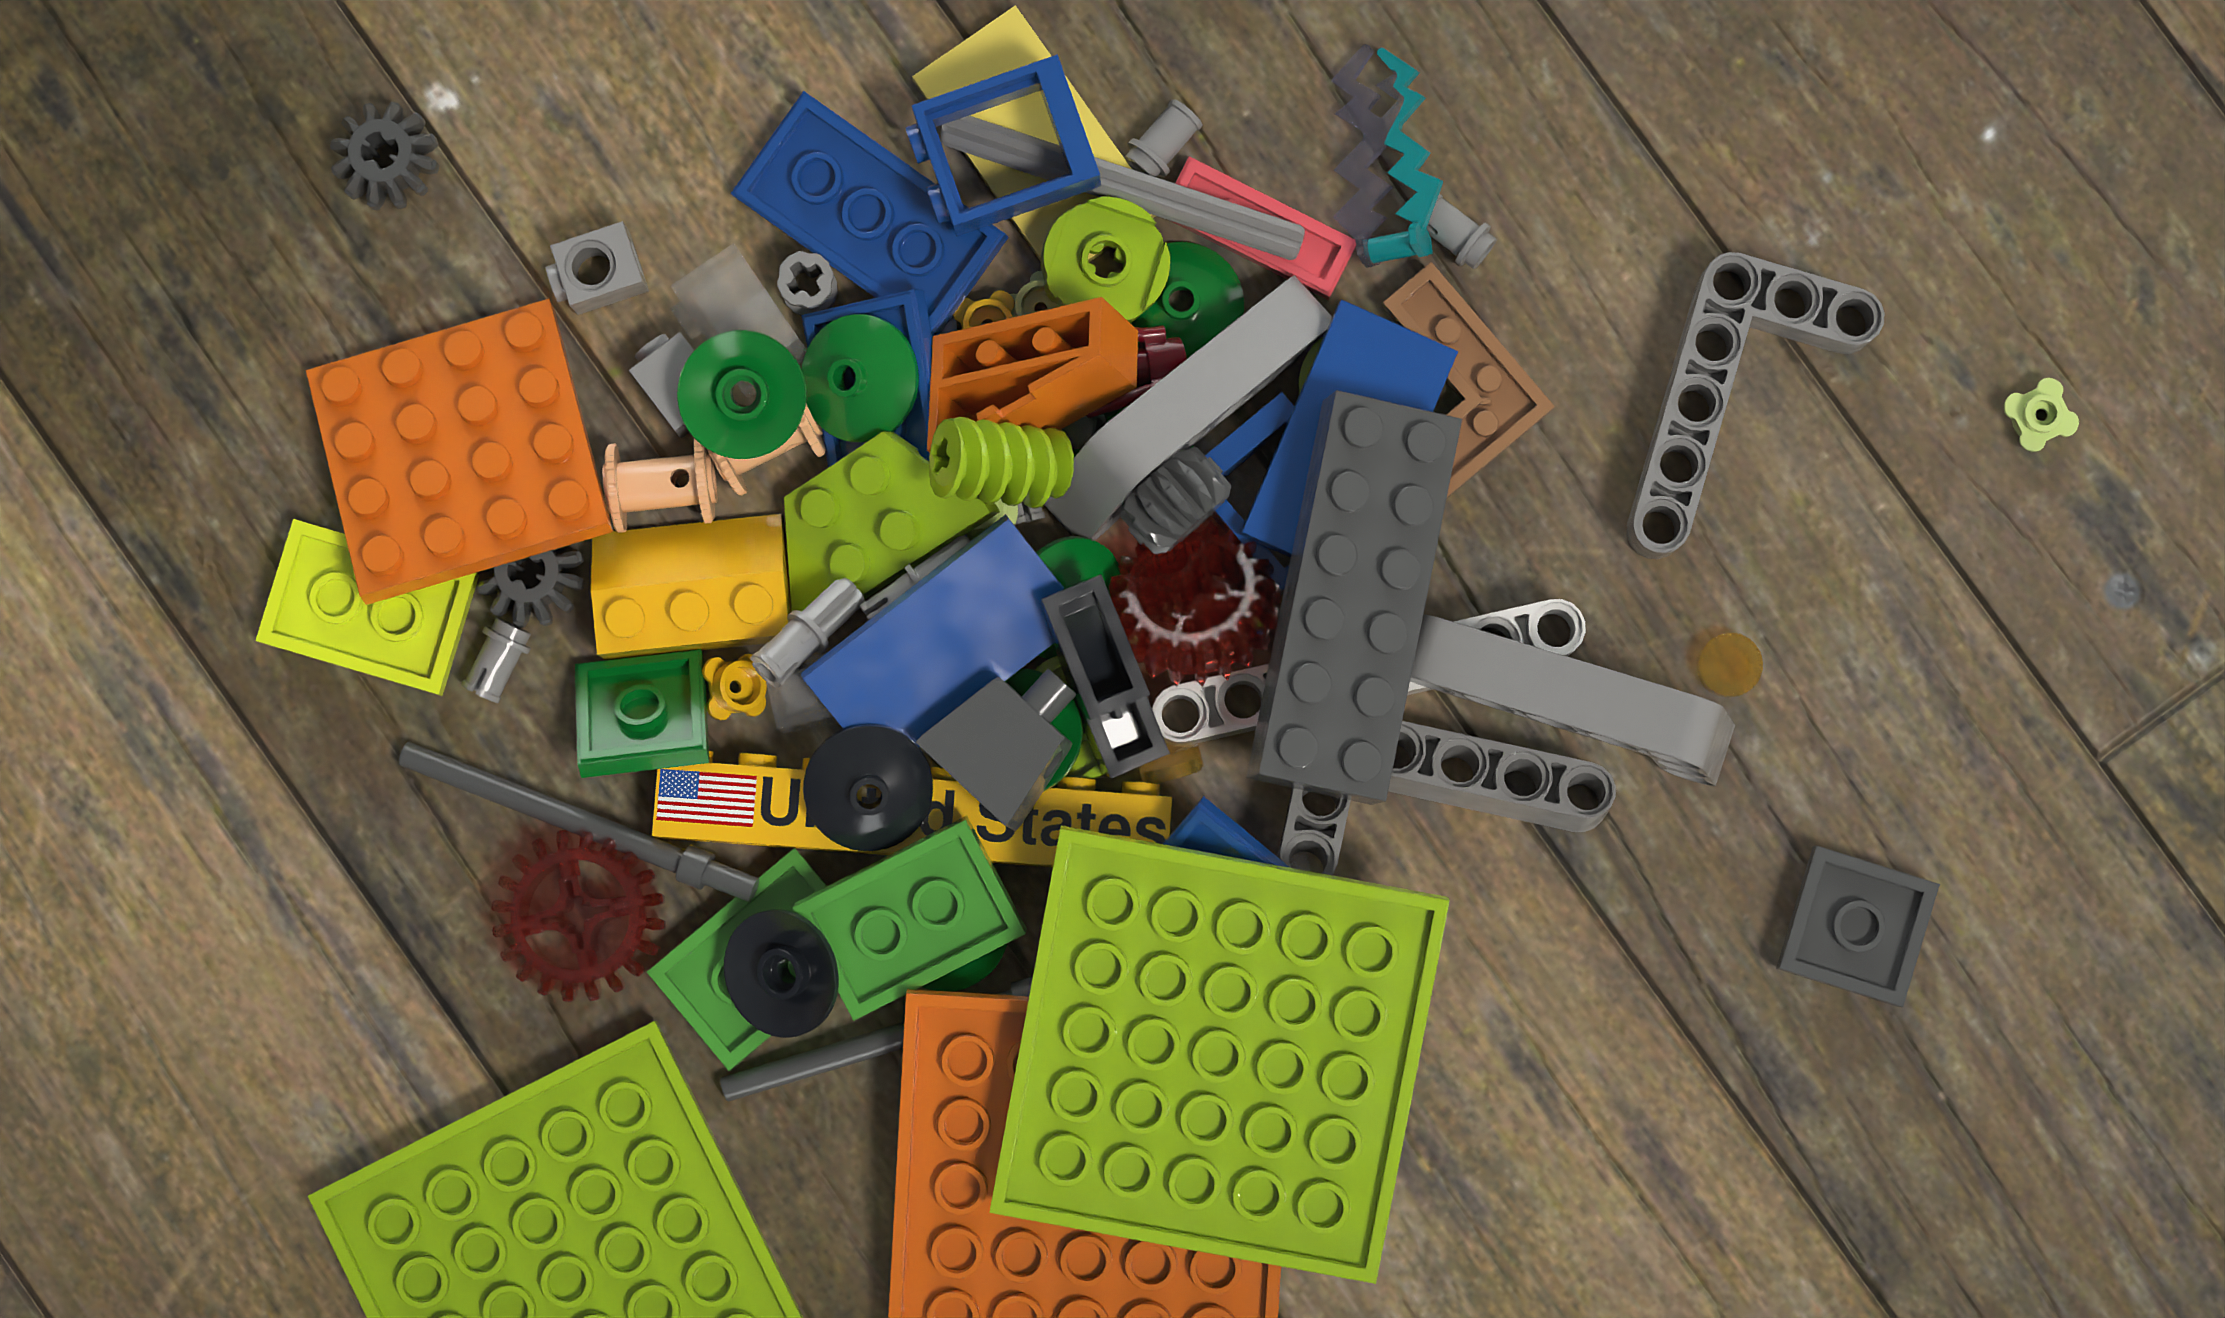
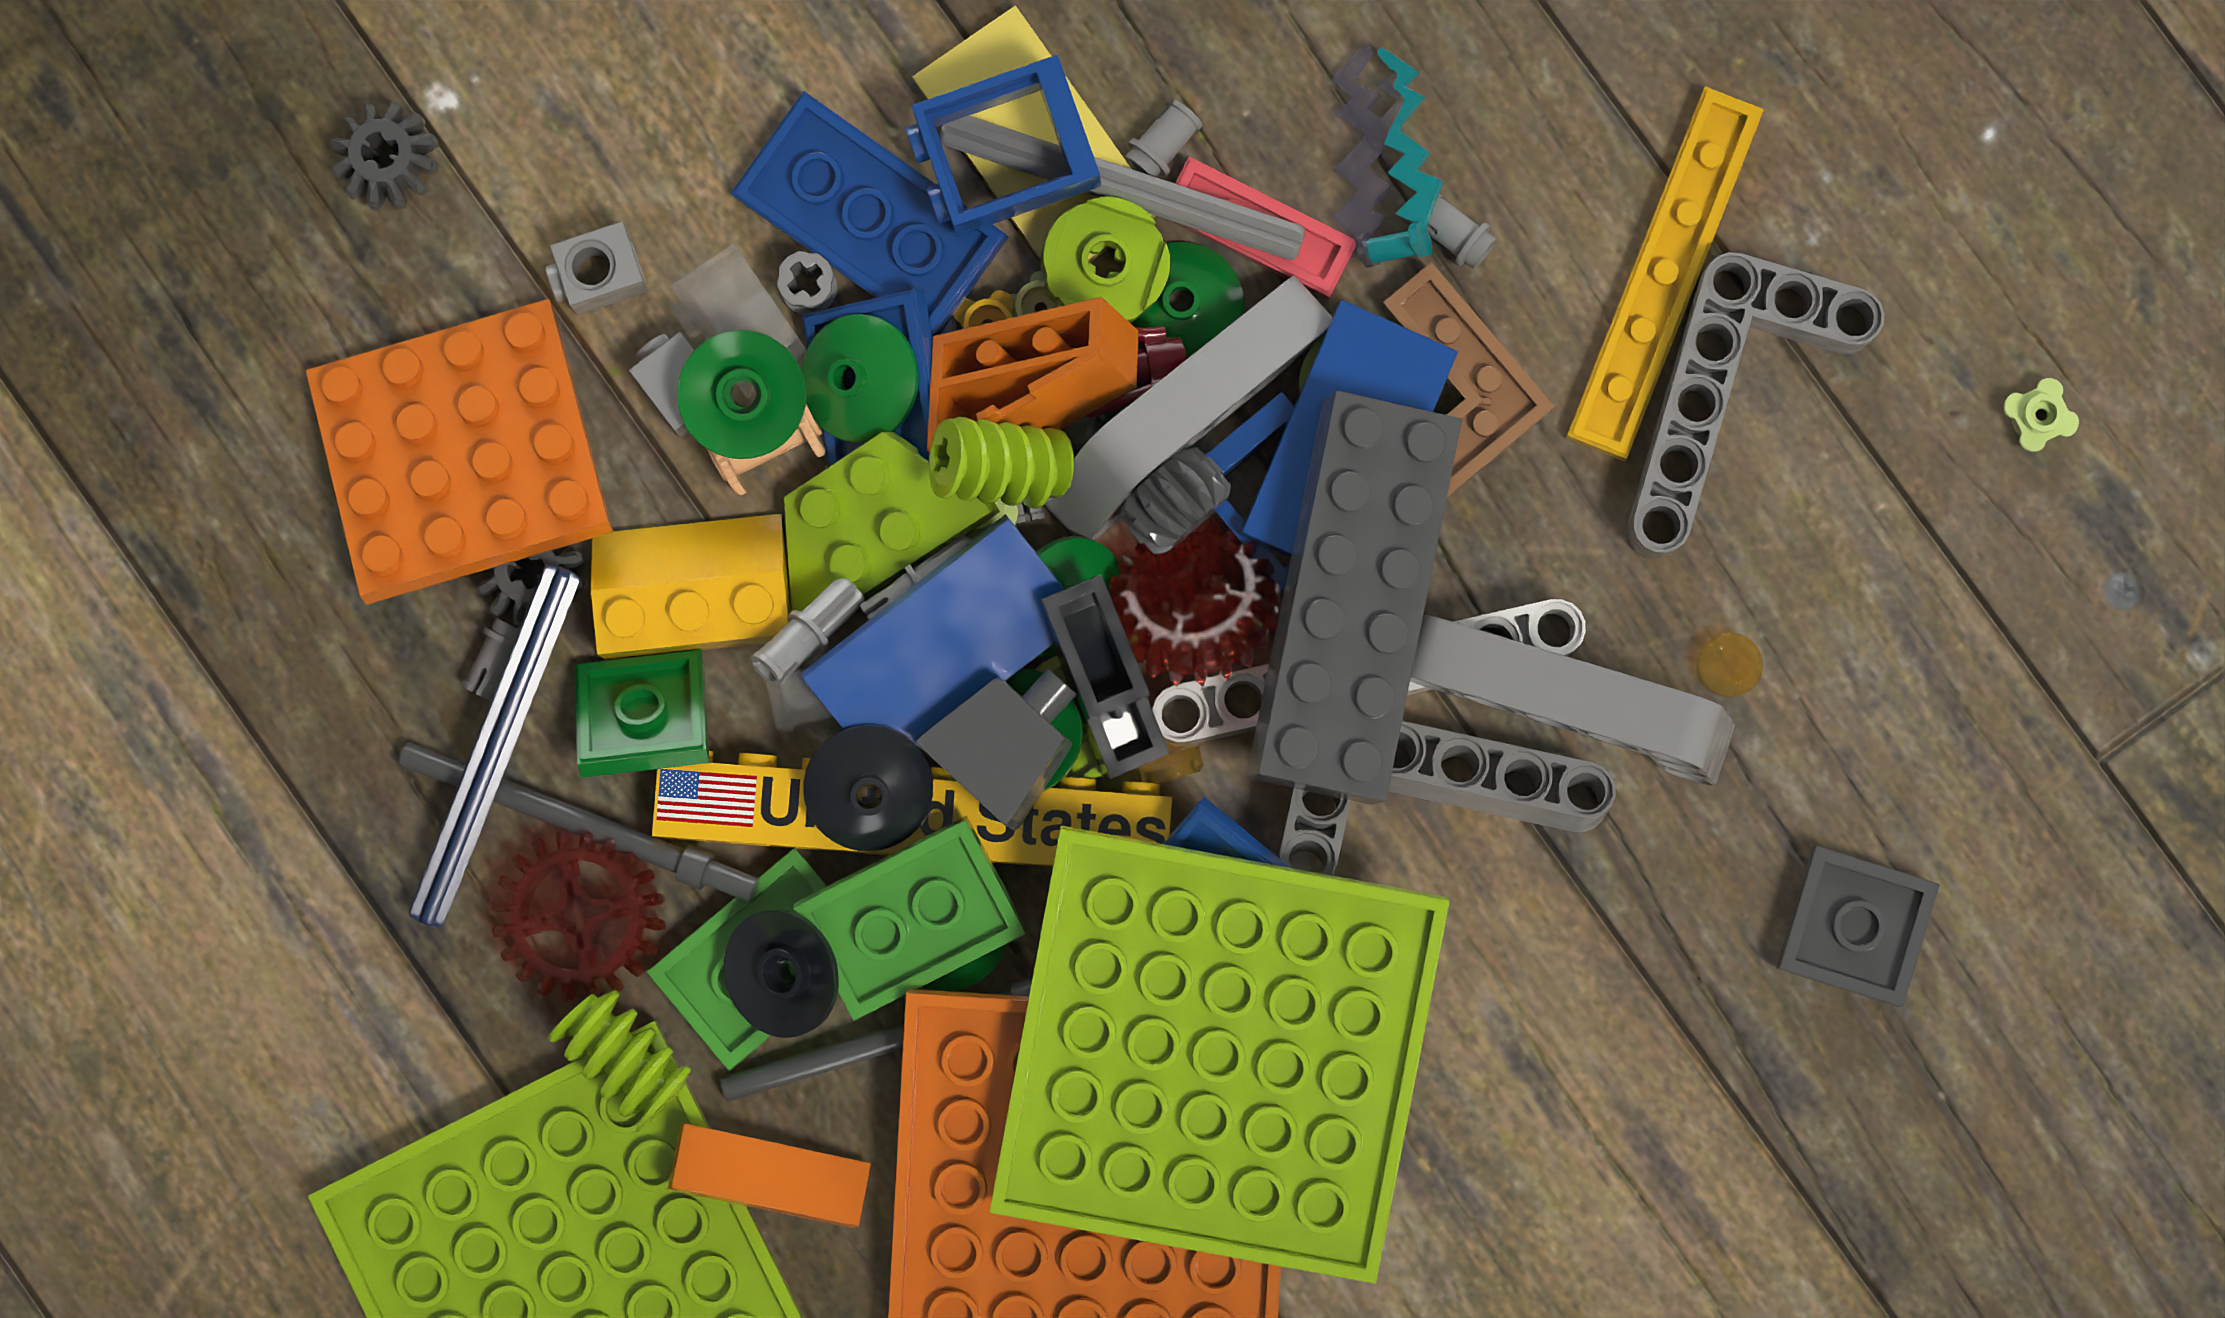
neon yellow plate [255,519,479,696] -> none
light nougat hose [602,438,718,533] -> none
yellow plate [702,654,767,720] -> none
none -> axle [409,564,579,927]
none -> lime piece [547,990,692,1132]
none -> orange tile [667,1123,871,1229]
none -> yellow tile [1565,86,1764,462]

